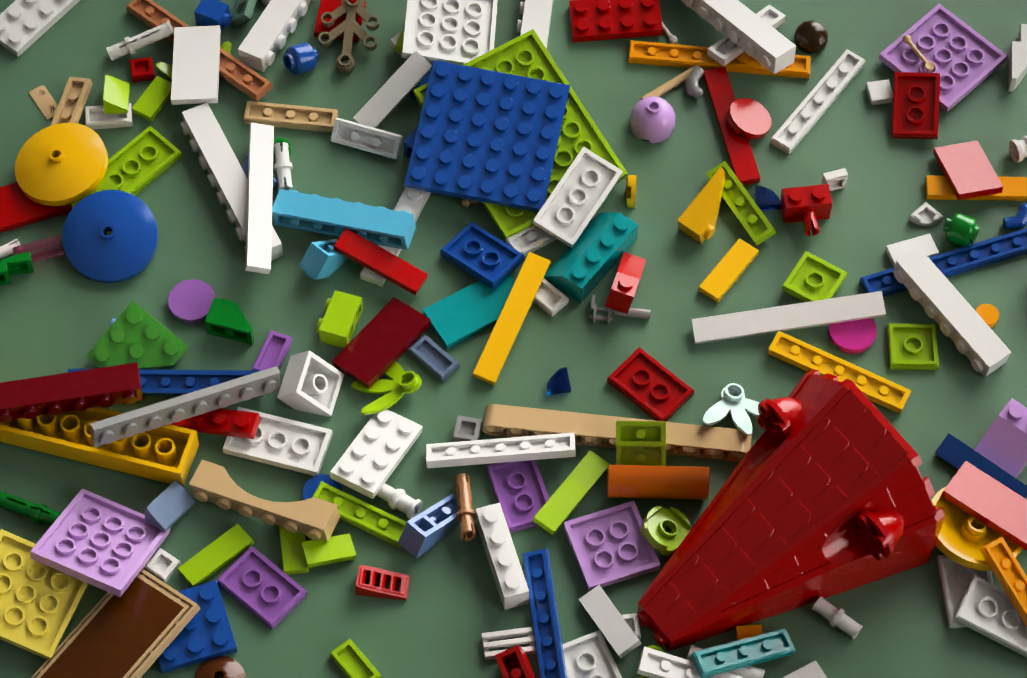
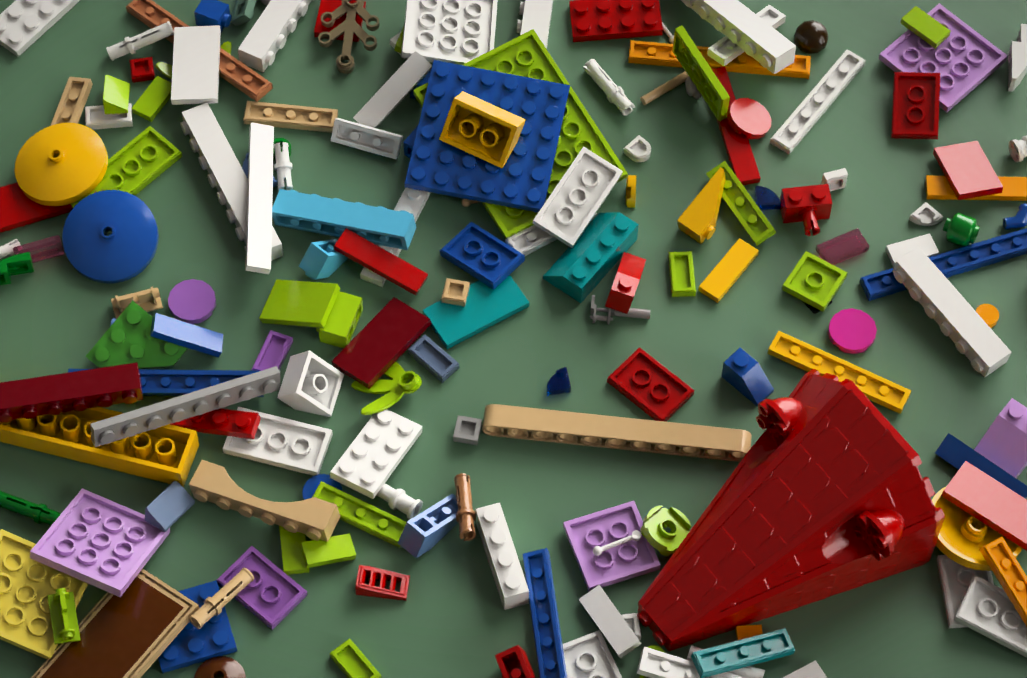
tan sticker [29,85,58,120] -> none
white tile [144,548,181,583] -> none
lime tile [178,523,254,587] -> none
green slope [205,297,254,345] -> none
blue head [283,42,318,75] -> none
white plate [426,433,576,468] -> none
yellow tile [472,252,551,385] -> none
white tile [482,627,536,660] -> none
medium lavender tile [486,460,549,533] -> none
white tile [533,278,569,317] -> none
lime tile [533,450,610,535] -> none
orange brick [607,465,710,500] -> none
lime slope [616,421,666,466] -> none
lavender cylinder [629,96,676,143] -> none
white tile [691,291,886,344] -> none
light aqua plant [702,383,759,435] -> none
white pin [812,596,863,639] -> none
white tile [866,79,893,105] -> none
lime tile [887,323,939,370] -> none
tan hinge [902,35,934,72] -> none
none -> lime hinge [47,588,81,644]
none -> tan hinge [111,286,163,319]
none -> tile [150,313,224,358]
none -> tan pin [189,568,254,629]
none -> lime tile [259,279,341,328]
none -> yellow slope [439,91,526,168]
none -> tan tile [442,278,470,307]
none -> white pin [583,59,635,115]
none -> white hinge [593,530,642,556]
none -> white tile [623,135,651,162]
none -> lime tile [668,251,696,297]
none -> lime tile [672,25,730,121]
none -> blue slope [721,348,774,407]
none -> clear pink tile [816,228,869,265]
none -> lime tile [901,6,951,49]

